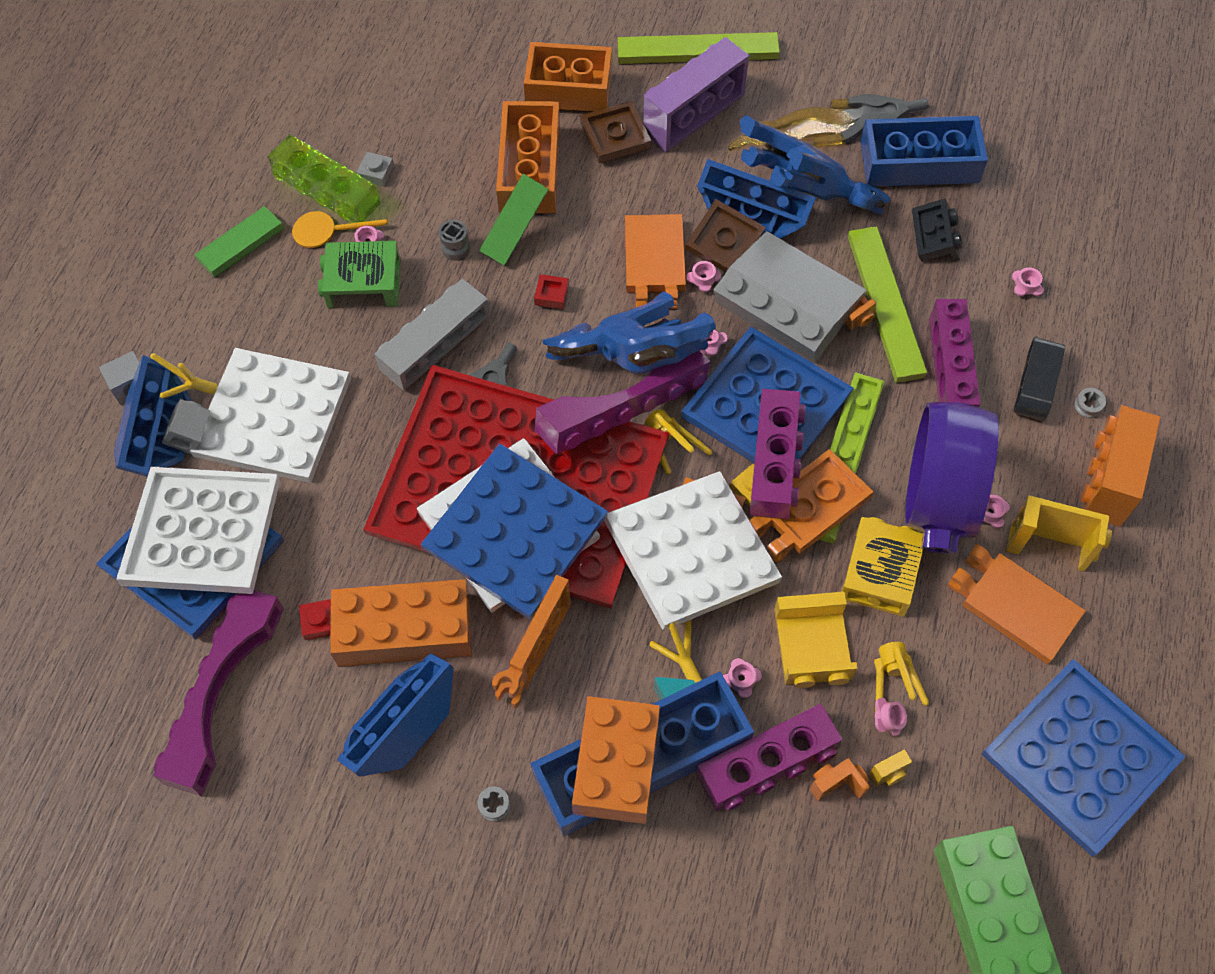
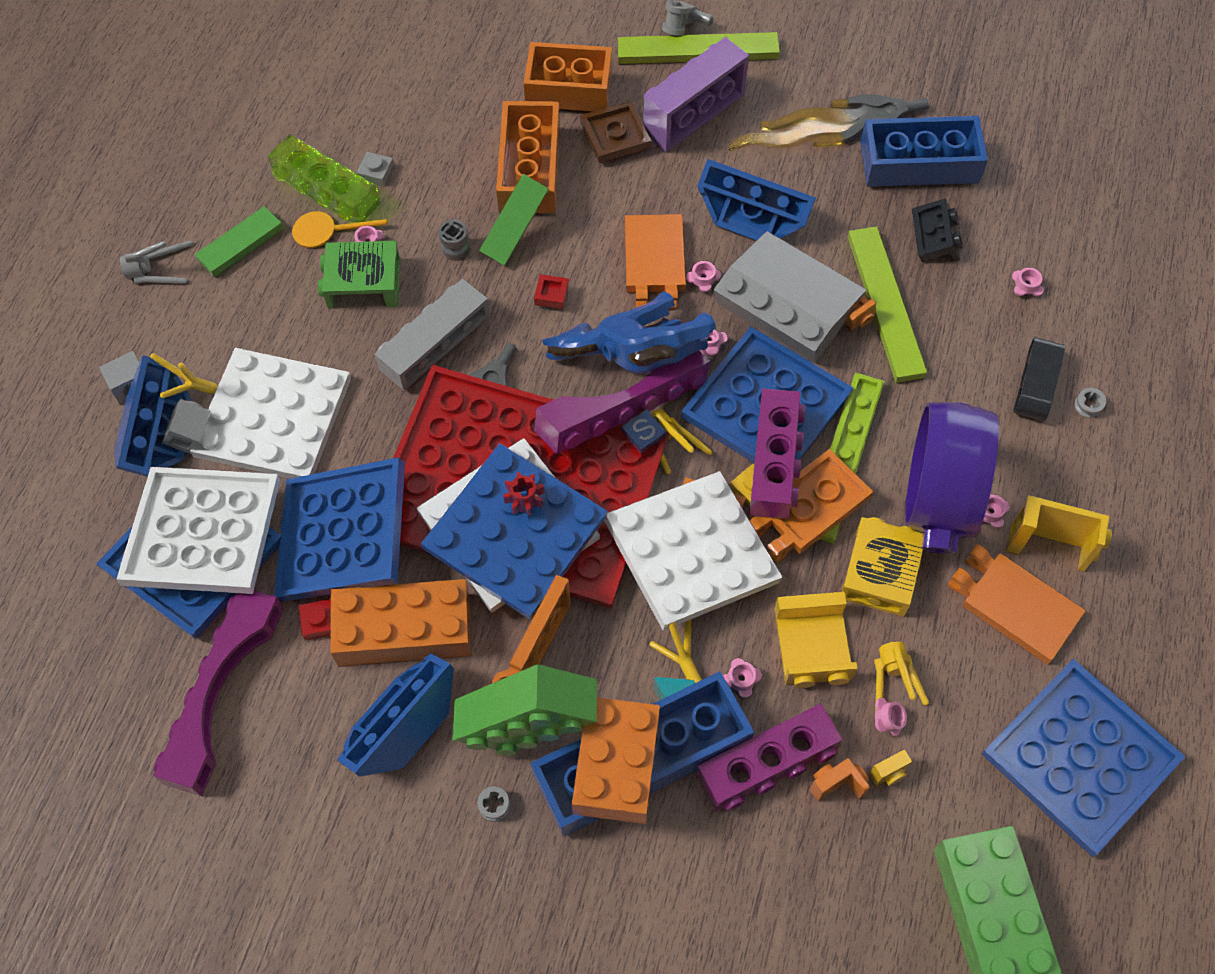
reddish brown plate [685,199,766,272] -> none
blue animal [739,115,890,214] -> none
magenta brick [929,299,980,407] -> none
orange brick [1080,405,1161,527] -> none
none -> light grey plant [120,241,192,284]
none -> blue plate [274,457,405,602]
none -> bright green brick [453,664,597,756]
none -> red gear [503,472,545,516]
none -> dark blue tile [622,409,666,454]
none -> light grey piece [662,0,714,35]

